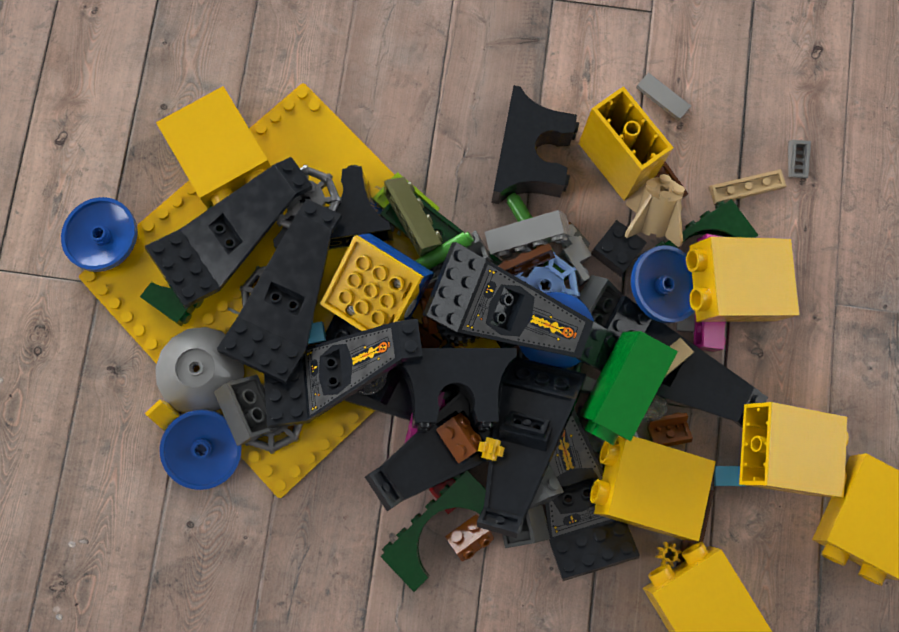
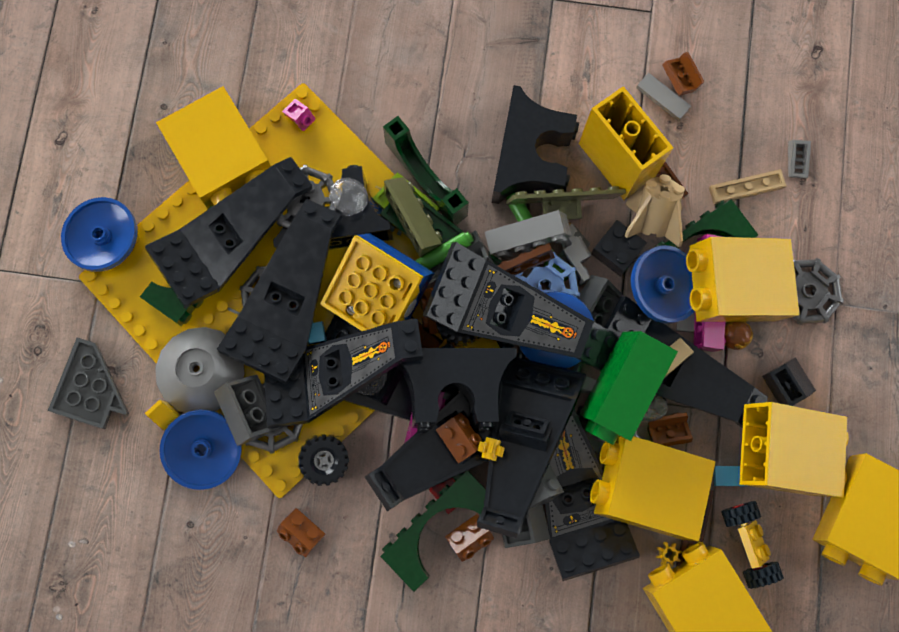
none -> dark grey wing [48,337,129,429]
none -> dark orange bracket [277,508,325,557]
none -> dark pink bracket [282,99,315,131]
none -> black wheel [298,434,349,486]
none -> clear dish [329,178,368,216]
none -> dark green arch [383,116,469,225]
none -> olive bracket [506,186,626,220]
none -> dark orange bracket [662,52,704,96]
none -> plate [721,501,784,589]
none -> dark orange hair [724,322,753,350]
none -> black slope [762,357,816,406]
none -> flat silver plate [792,258,844,325]

